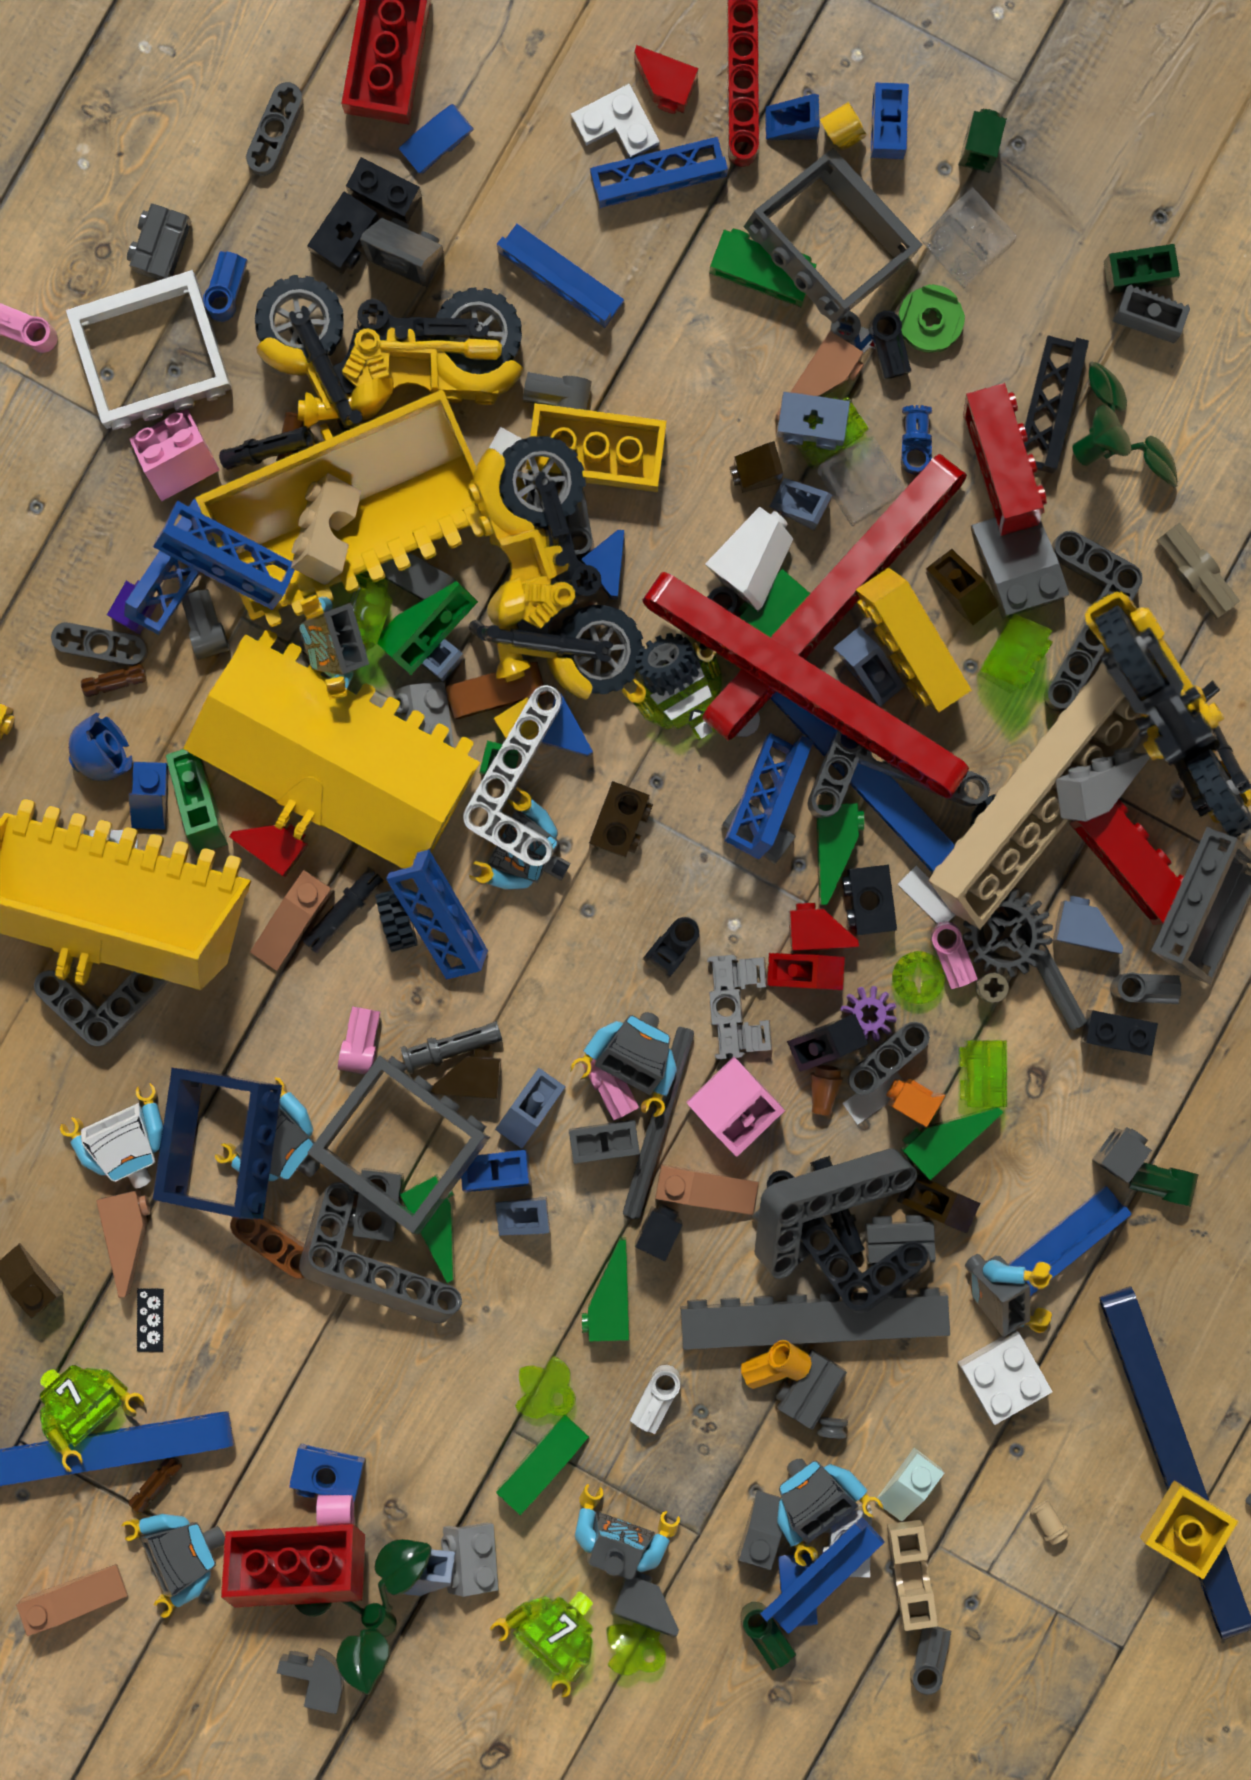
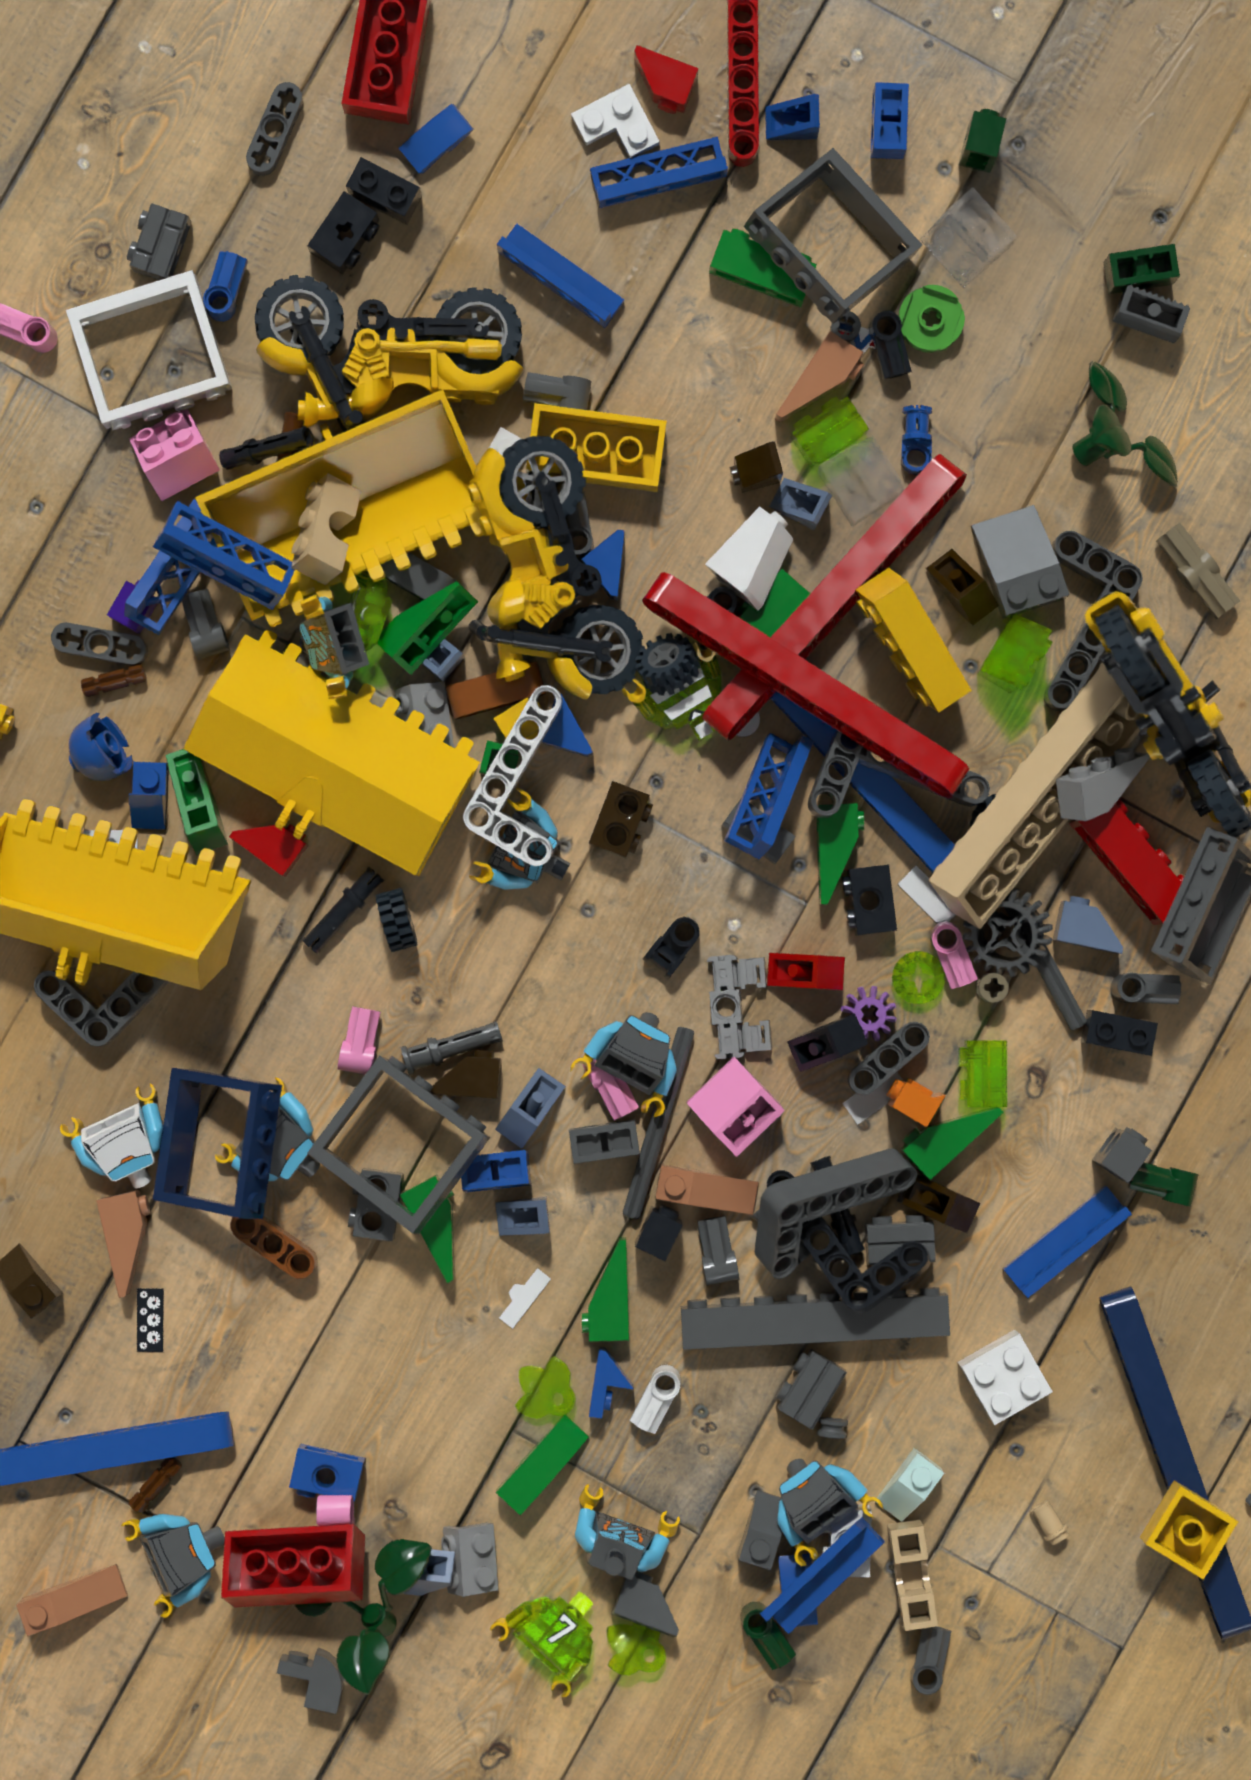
clear neon green torso [39,1365,145,1472] -> none
nougat slope [250,870,334,971] -> none
dark grey beam [299,1182,462,1324] -> none
dark grey slope [360,218,444,288] -> none
blue fence [386,850,488,980] -> none
light orange piece [741,1340,812,1389] -> none
sand blue brick [776,392,850,450] -> none
red slope [788,903,859,951] -> none
dark orange cone [811,1065,844,1115] -> none
yellow piece [820,101,867,150] -> none
sand blue slope [834,627,905,707] -> none
red brick [963,383,1047,536] -> none
torso [965,1254,1052,1337] -> none
black fence [1024,335,1089,474] -> none
none -> white sticker [499,1268,551,1329]
none -> blue slope [589,1347,634,1419]
none -> dark grey piece [698,1216,740,1286]

